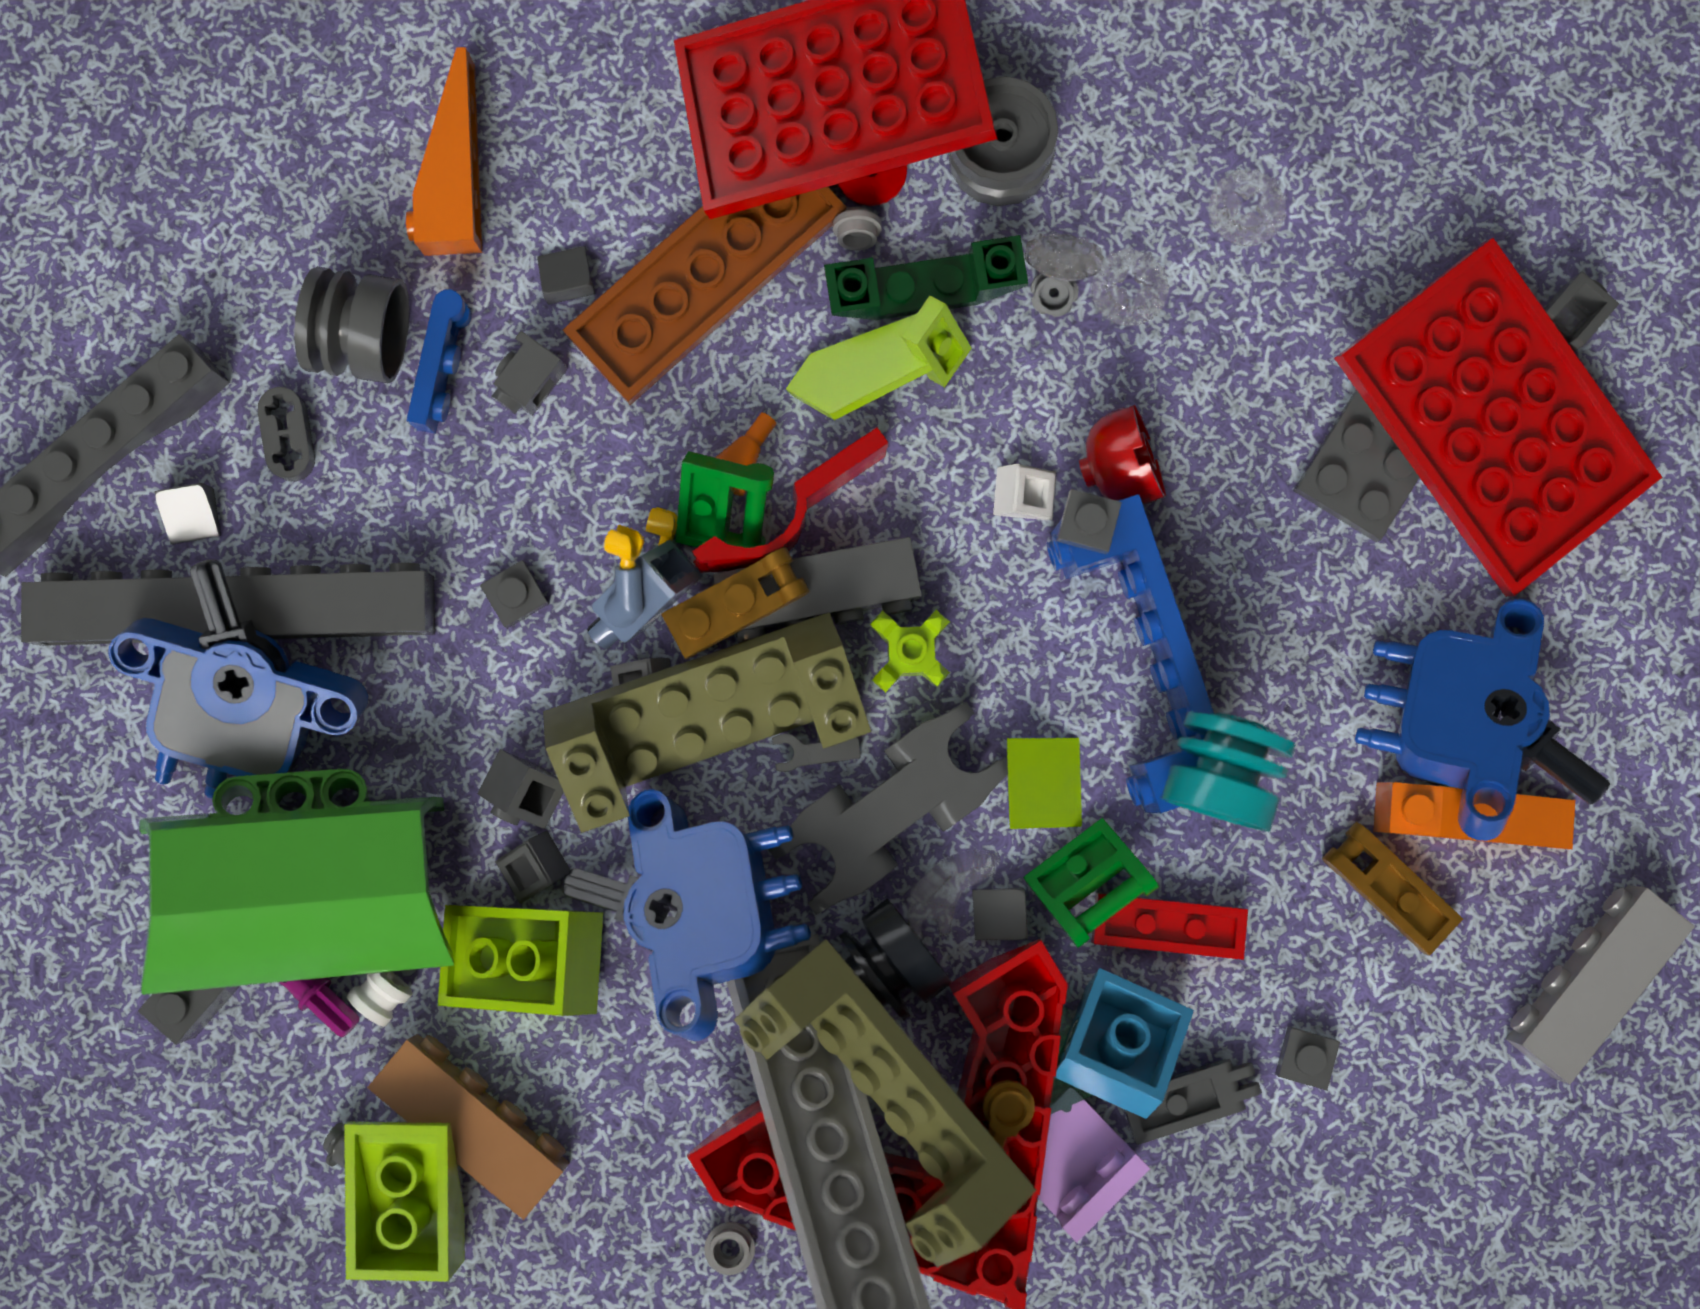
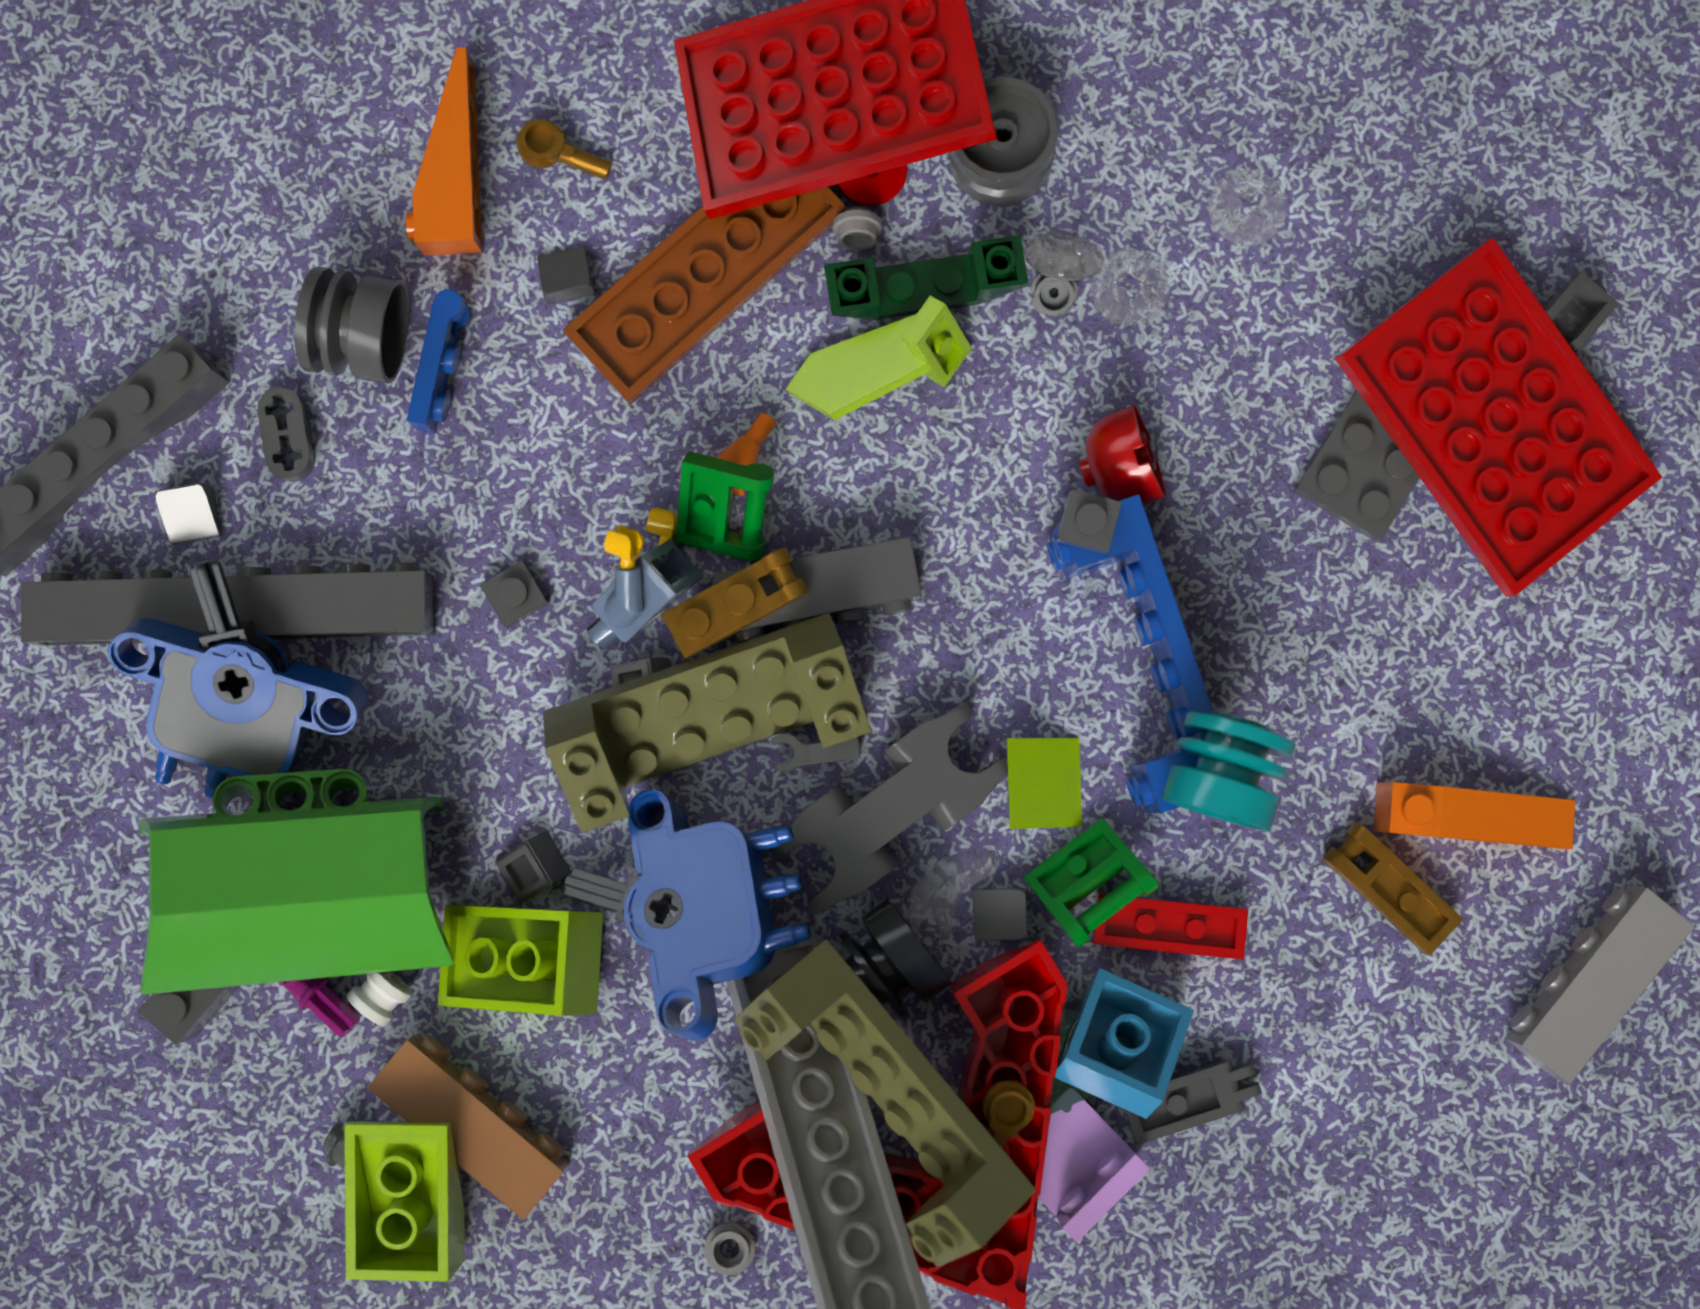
dark grey brick [477,749,564,829] -> none
dark grey brick [491,331,567,416] -> none
red piece [692,427,889,573] -> none
lime rock [870,609,950,693] -> none
white slope [993,464,1056,520] -> none
dark grey plate [1275,1026,1340,1091] -> none
blue piece [1355,599,1610,841] -> none
none -> pearl gold plate [516,119,613,180]

